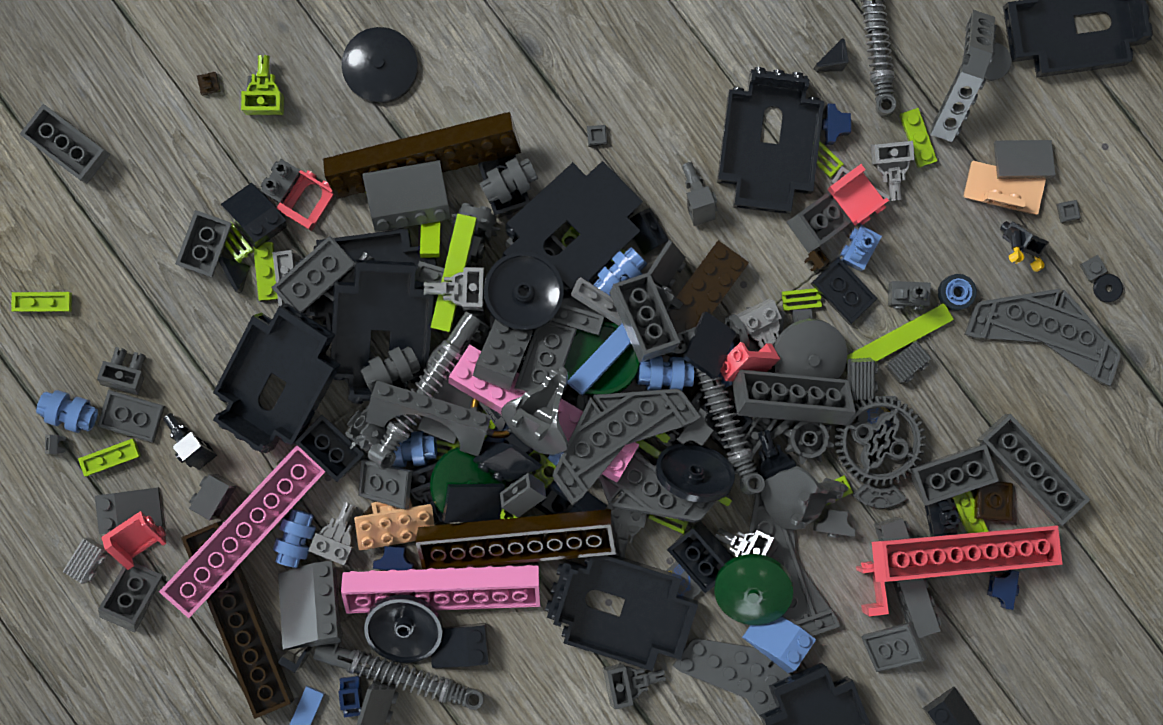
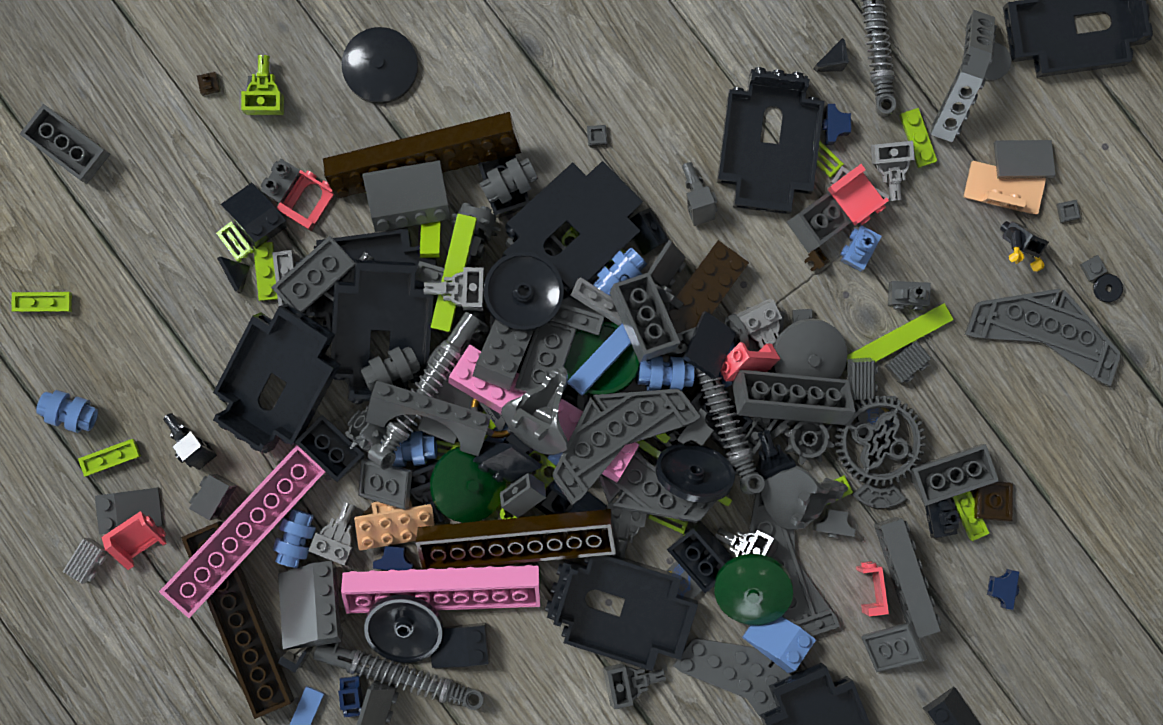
dark grey tile [45,434,66,454] -> none
dark grey brick [97,347,146,395] -> none
dark grey tile [97,390,165,443] -> none
dark grey slope [98,562,162,633] -> none
dark grey slope [175,210,232,277] -> none
black tile [442,483,505,523] -> none
lime tile [781,288,822,311] -> none
black tile [810,257,878,325] -> none
coral brick [872,526,1063,582] -> none
wheel [938,274,977,311] -> none
dark grey brick [977,414,1090,526] -> none

